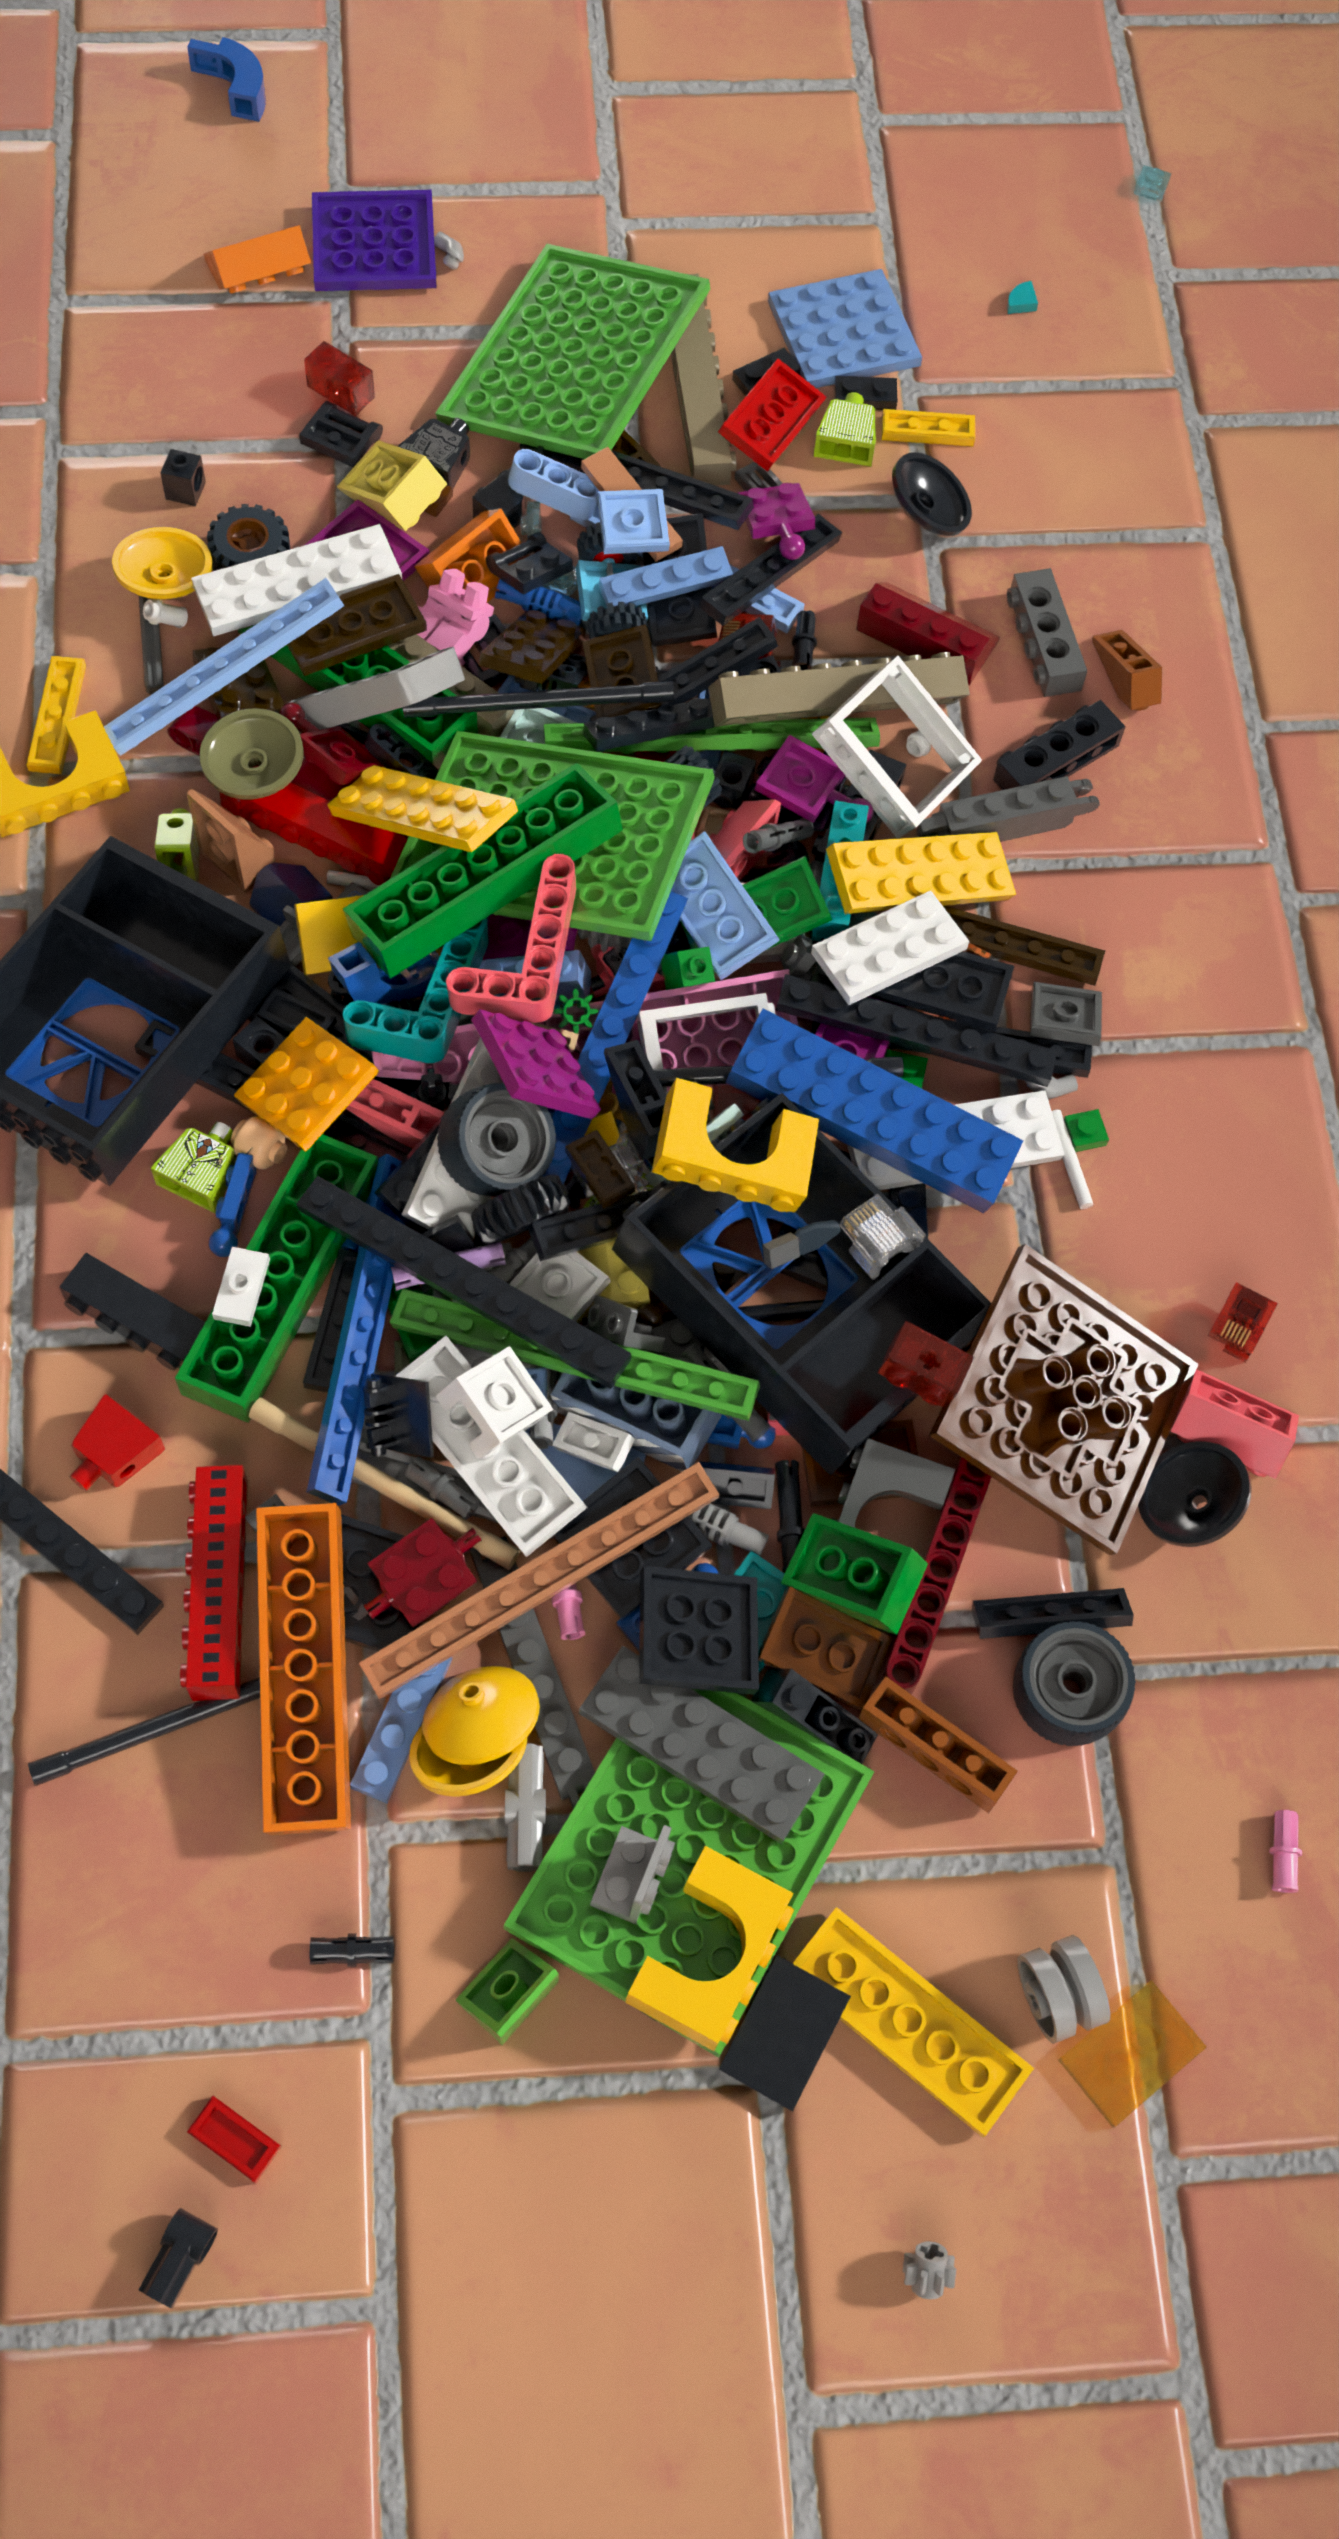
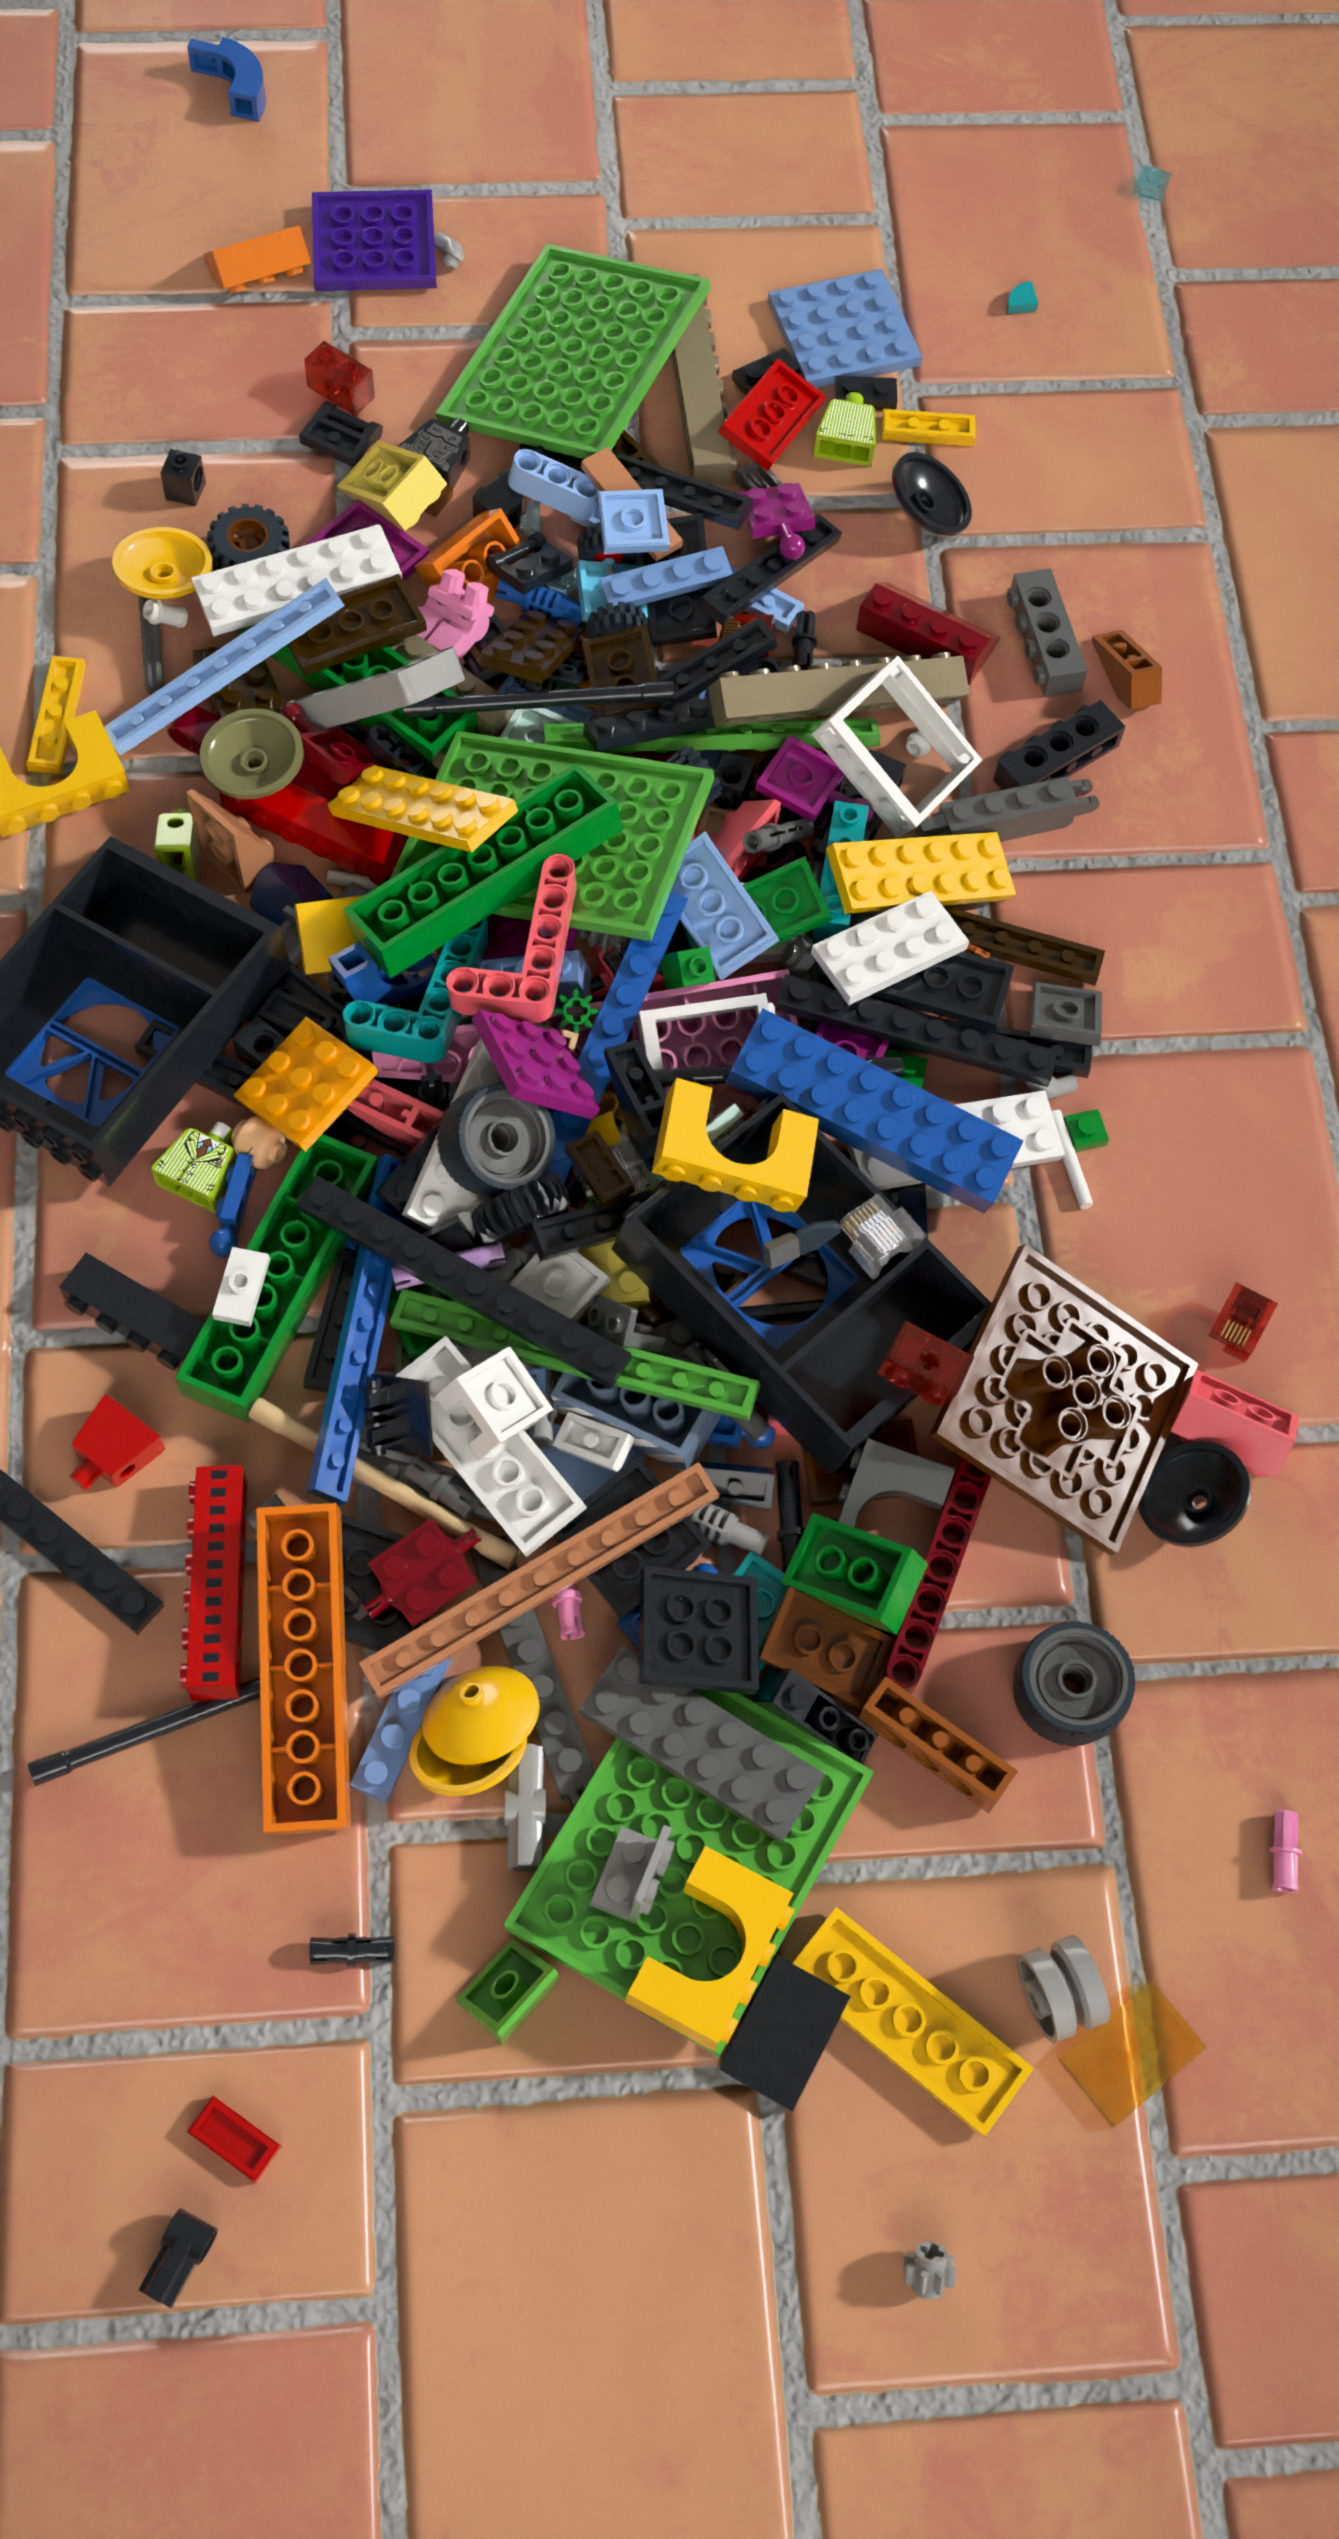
black plate [972,1588,1134,1639] -> none

